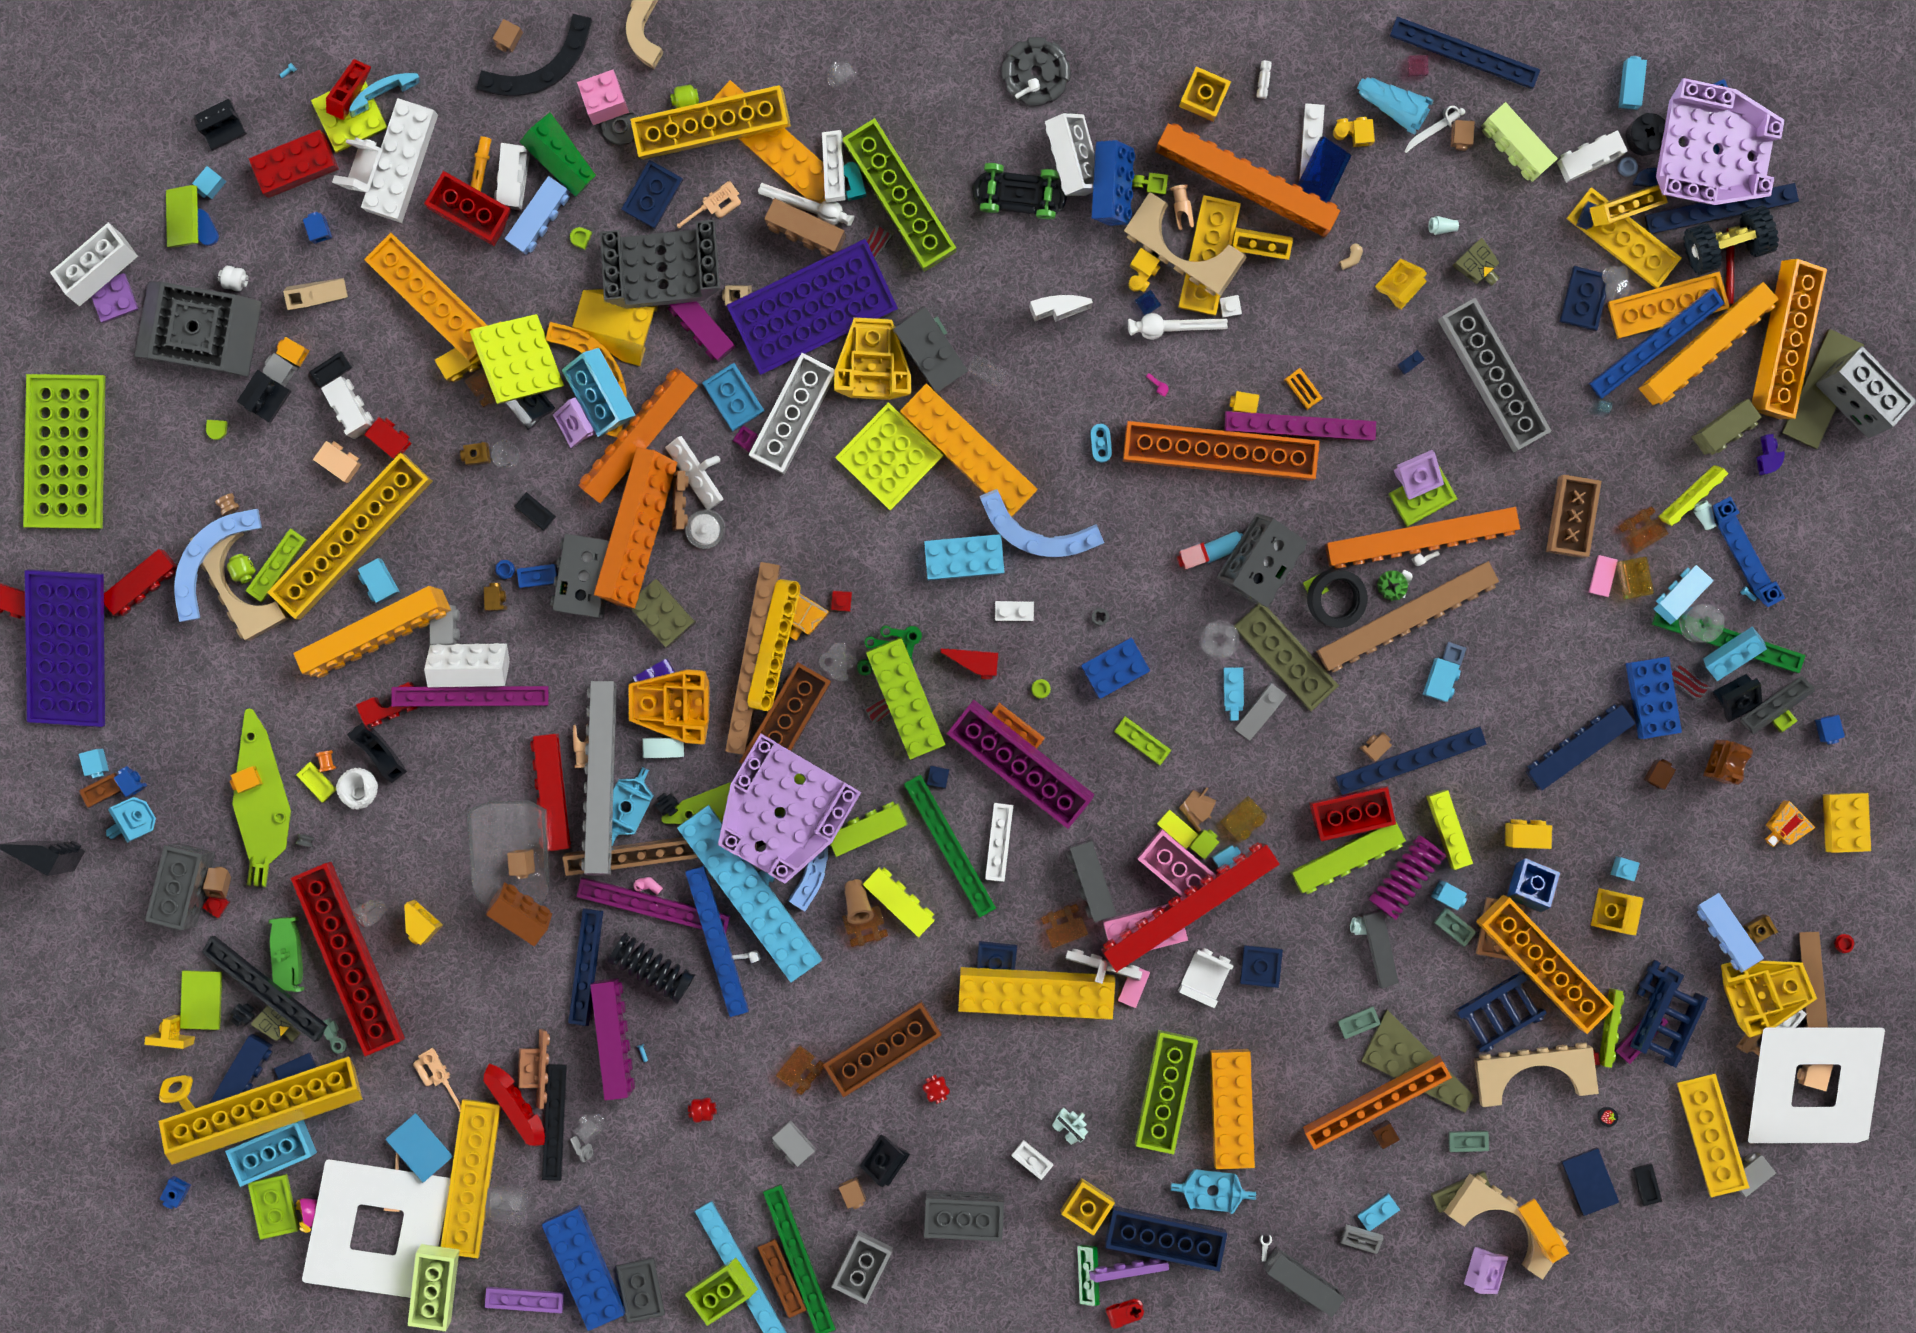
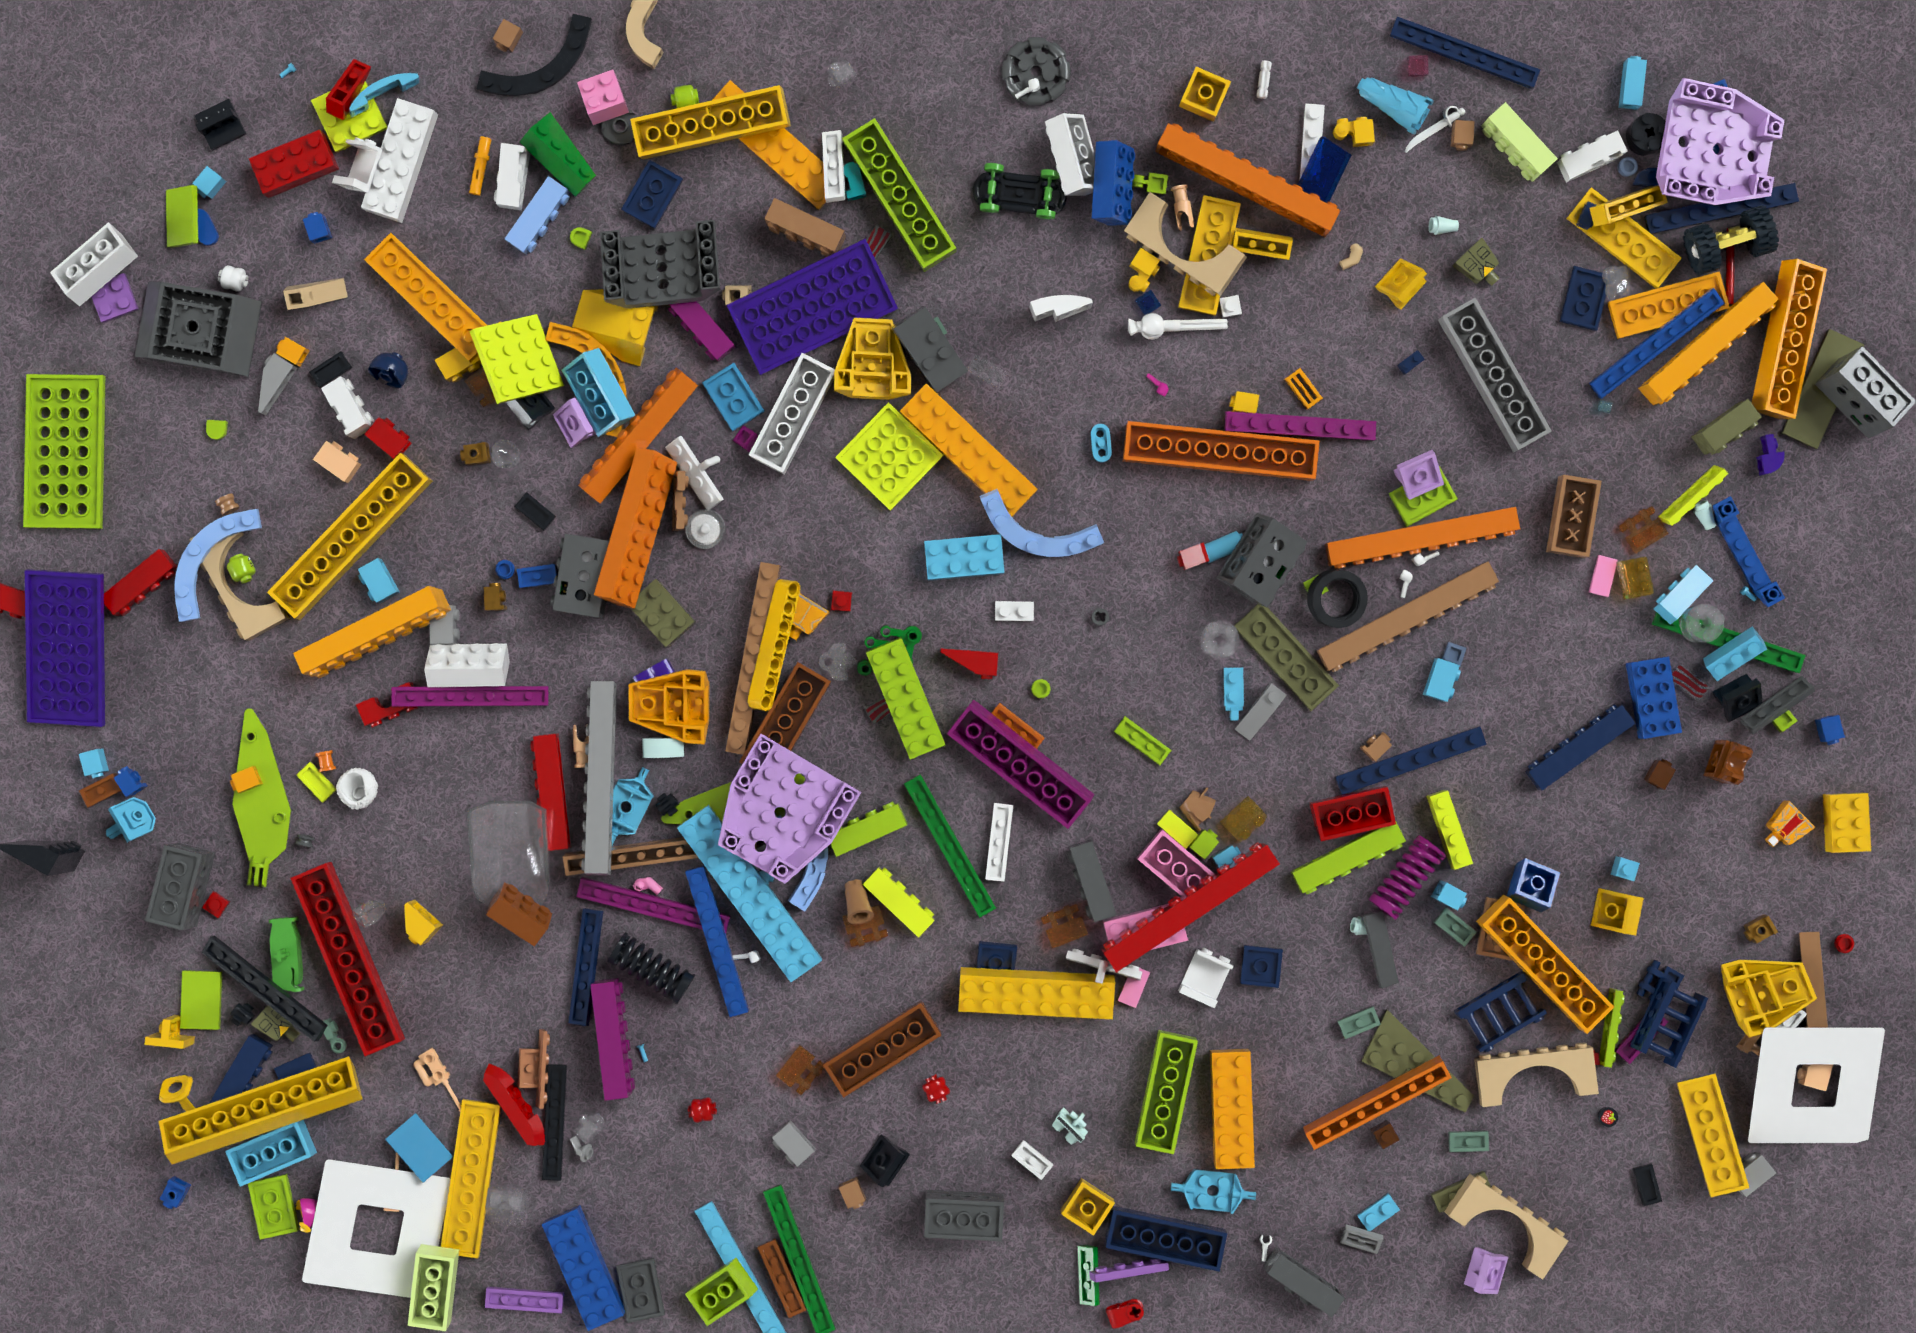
medium nougat brick [203,867,231,899] -> none
black bracket [236,369,291,423] -> none
lime plate [246,529,307,602] -> none
black arch [347,723,407,783] -> none
red slope [424,171,511,246] -> none
medium nougat brick [507,849,535,879] -> none
light nougat piece [677,181,741,228] -> none
white piece [758,183,854,226] -> none
light grey brick [832,1230,893,1304] -> none
dark blue plate [927,766,949,788] -> none
blue brick [1080,637,1150,699] -> none
bright green gear [1377,570,1408,601] -> none
yellow brick [1505,819,1552,849] -> none
light orange slope [1518,1198,1569,1263] -> none
dark blue tile [1561,1147,1619,1216] -> none
light blue brick [1697,893,1764,973] -> none
none -> dark blue cylinder [368,352,408,389]

